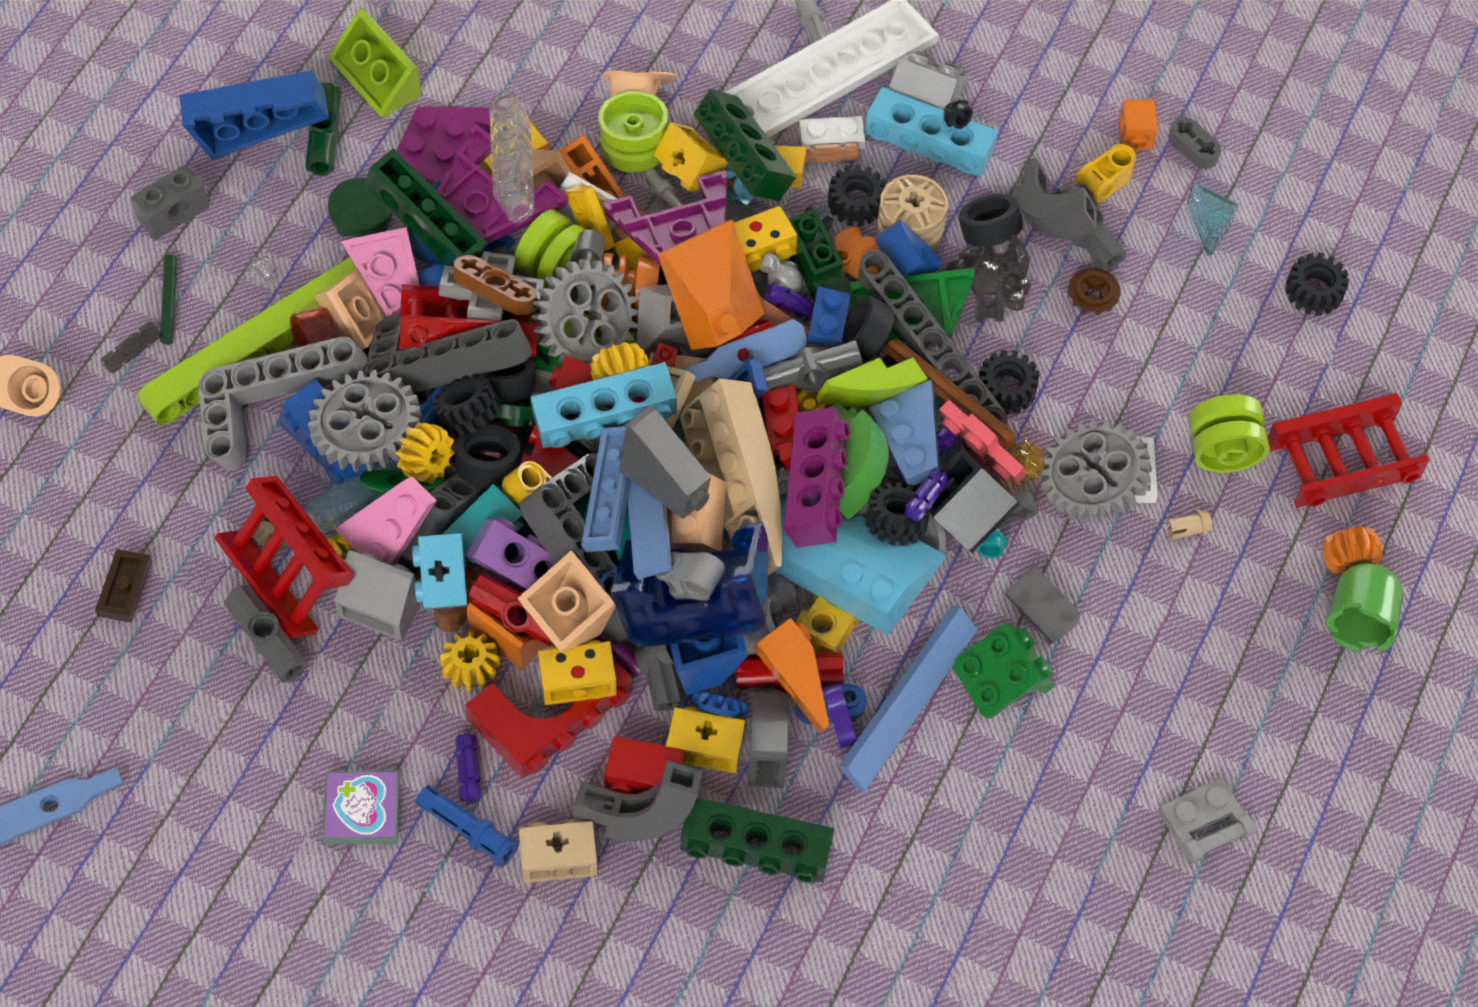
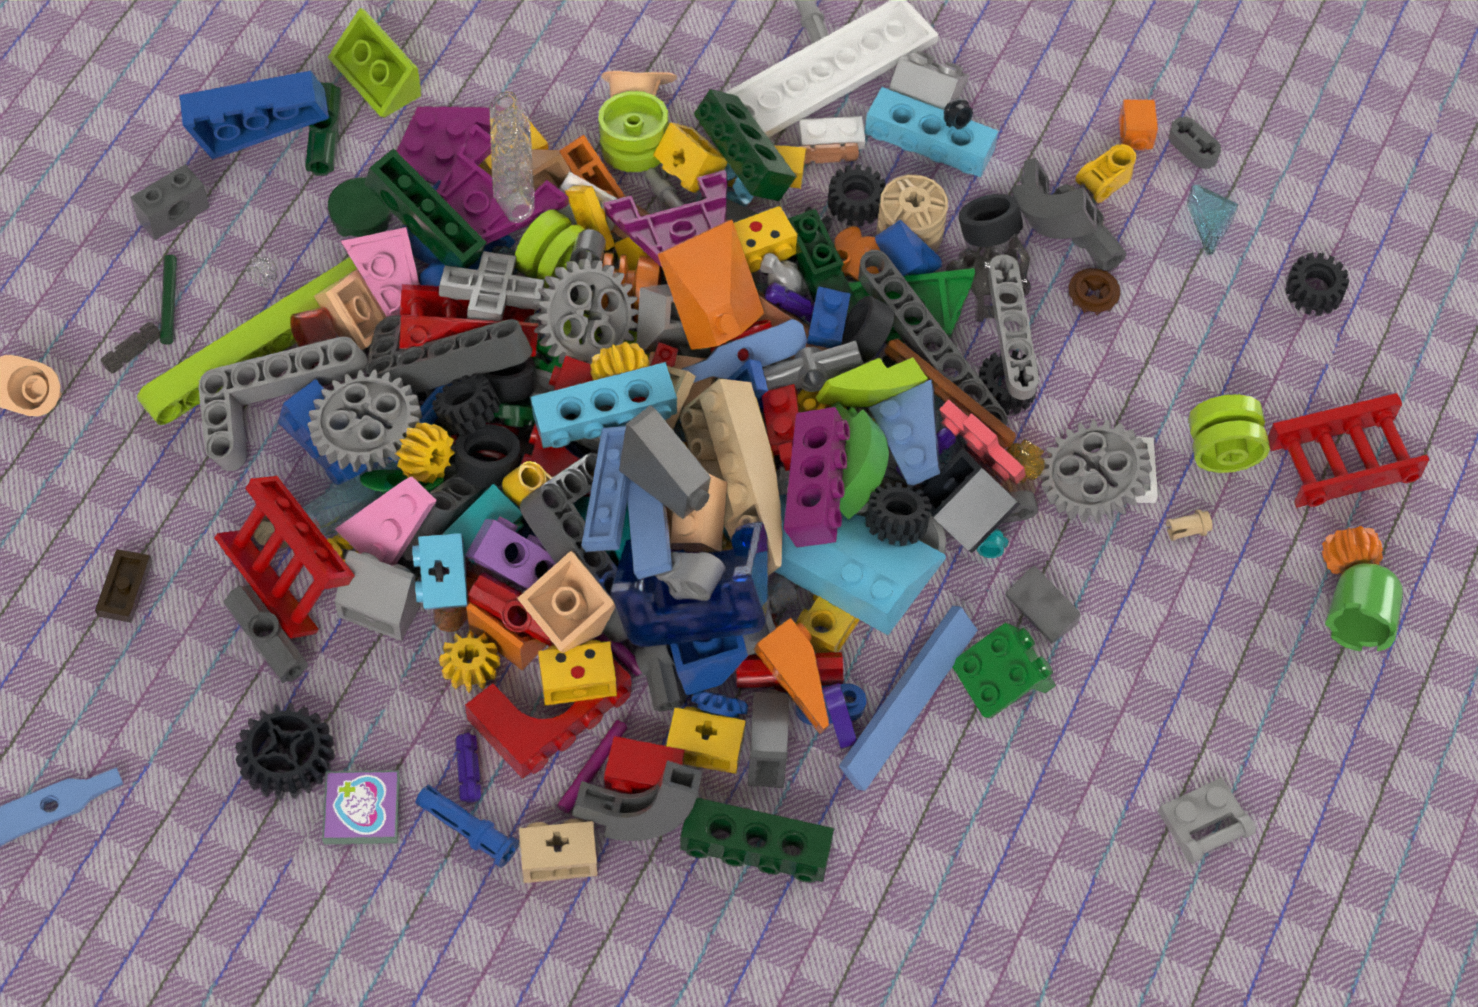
dark orange beam [453,255,537,315] -> none
dark purple axle [904,469,948,521] -> none
none -> black gear [235,703,335,801]
none -> magenta bar [557,720,628,814]
none -> light grey beam [988,254,1039,400]

